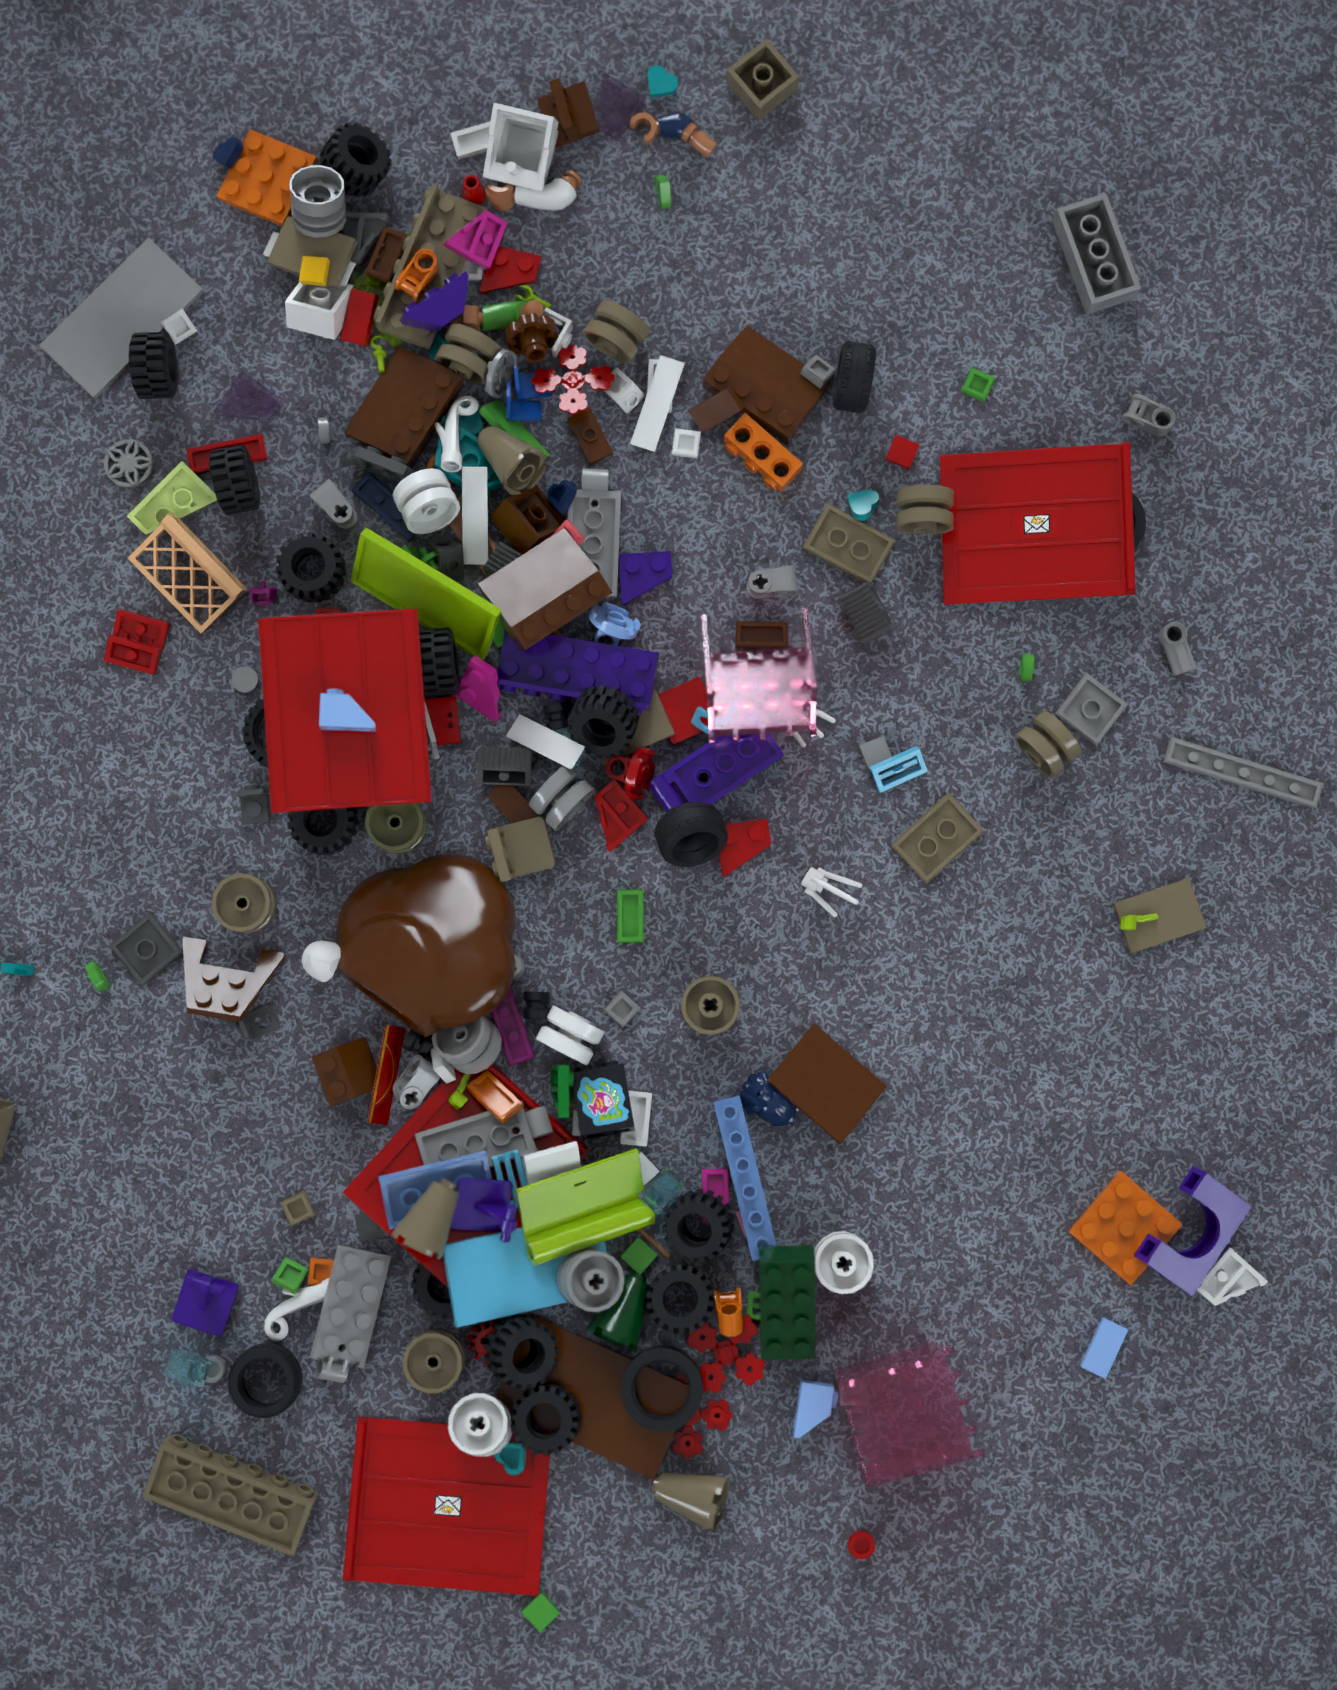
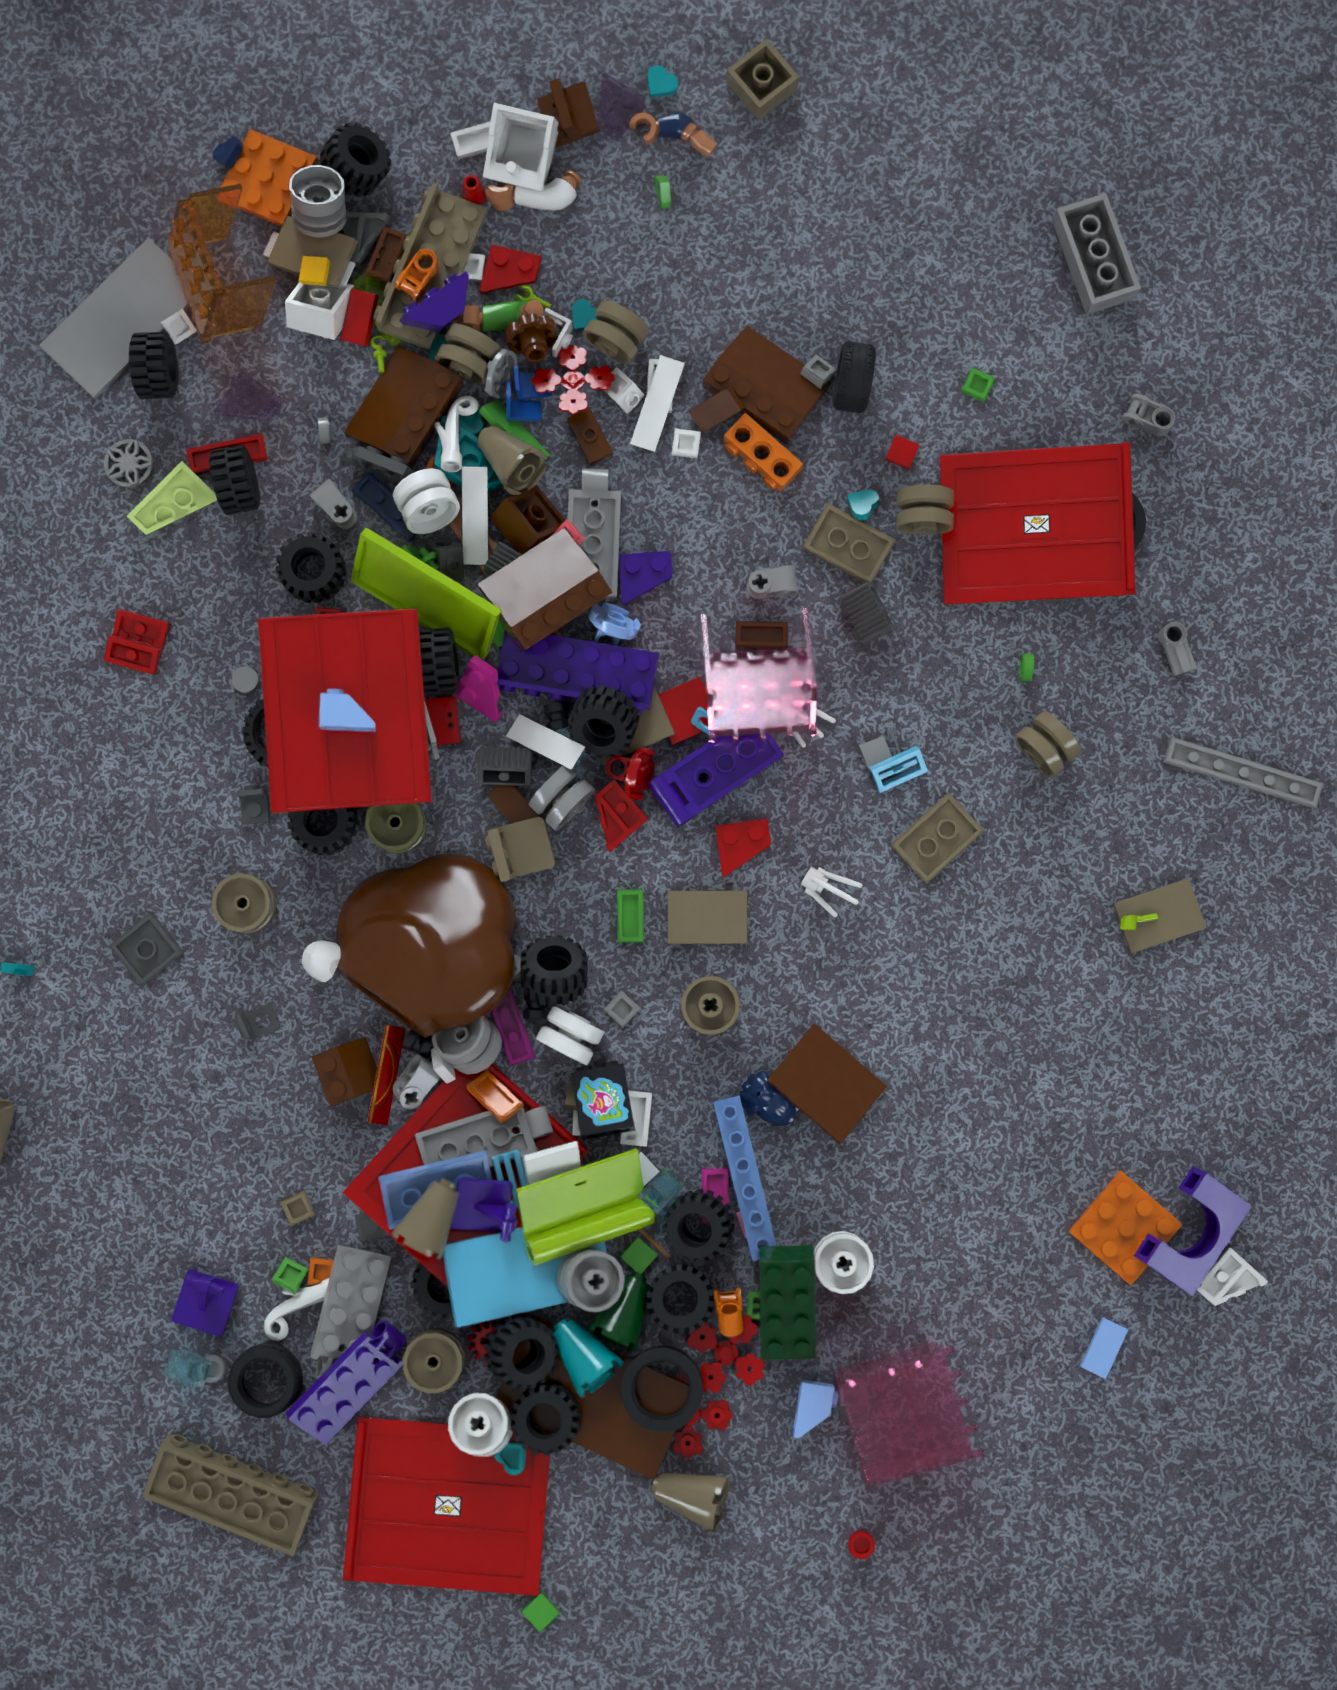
bright green tile [85,961,111,992] -> none
light nougat fence [128,514,248,634] -> none
wing [182,936,285,1022] -> none
magenta piece [249,581,278,606] -> none
dark pink wing [443,210,507,270] -> none
lime hand [449,1074,471,1110] -> none
dark blue tile [547,480,577,514] -> none
green wing [551,1065,574,1118] -> none
black tyre [655,802,728,867] -> none
light grey tile [1054,673,1128,746] -> none
none -> clear orange windscreen [167,184,277,343]
none -> hinge [285,1320,406,1445]
none -> black tyre [520,935,588,1007]
none -> teal cone [553,1319,624,1398]
none -> teal tile [572,299,597,331]
none -> dark tan tile [668,891,747,944]

